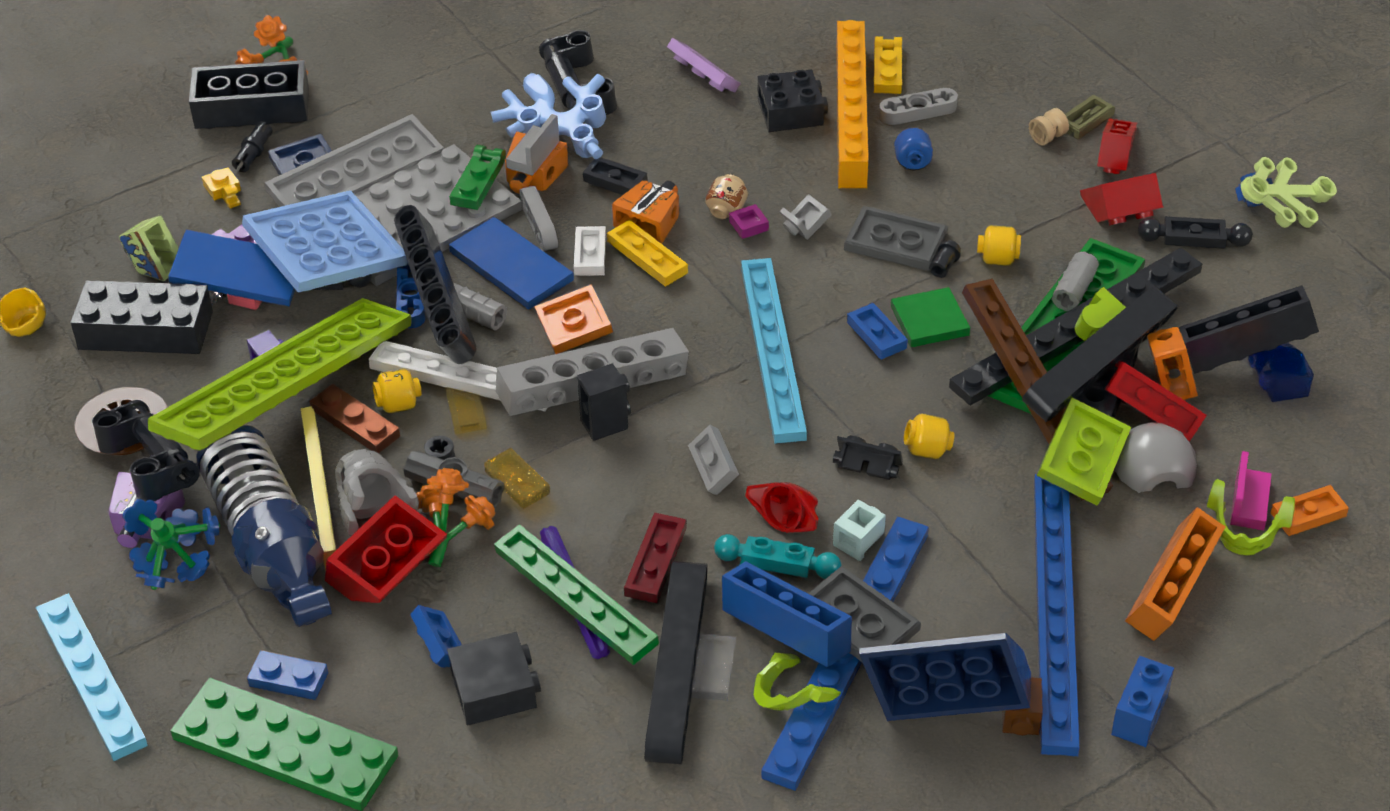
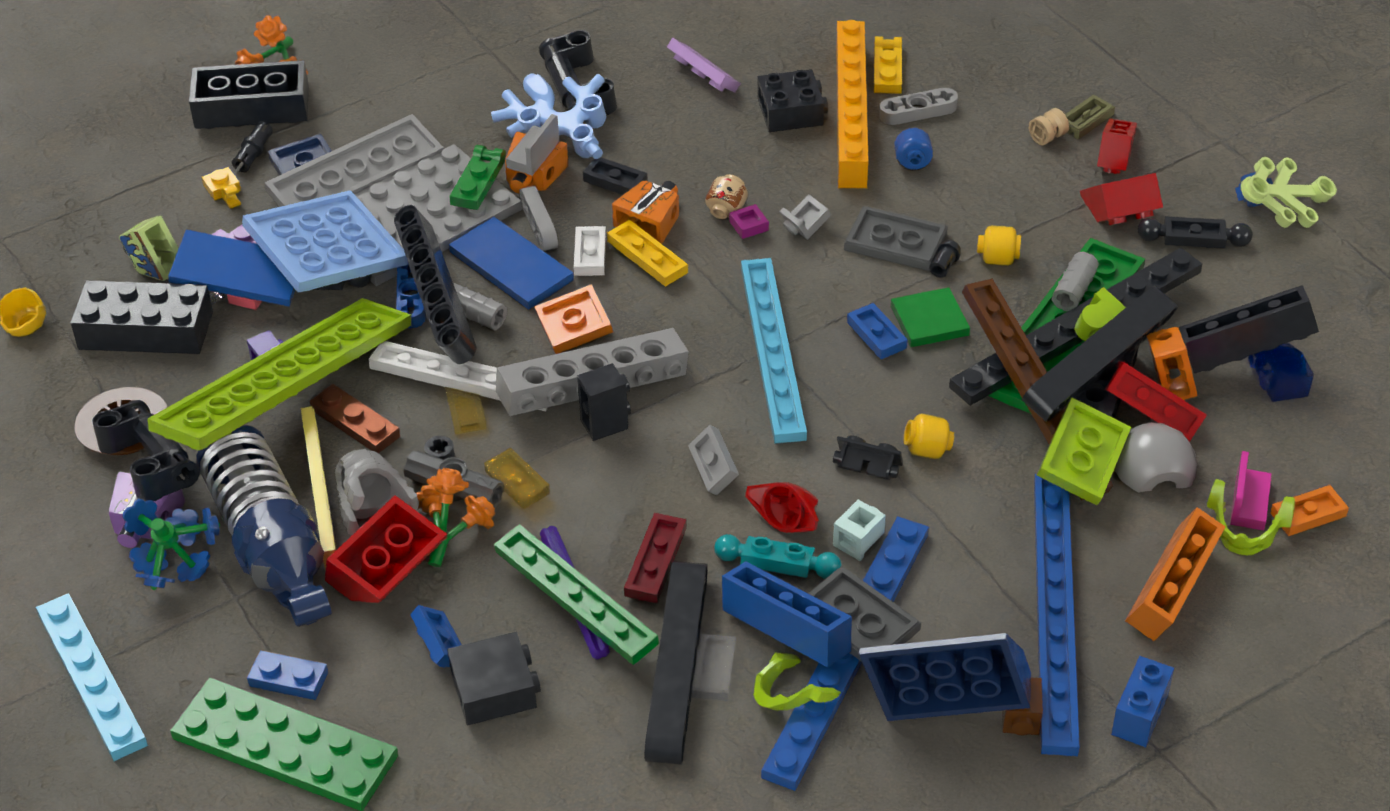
yellow head [373,369,422,413] -> none

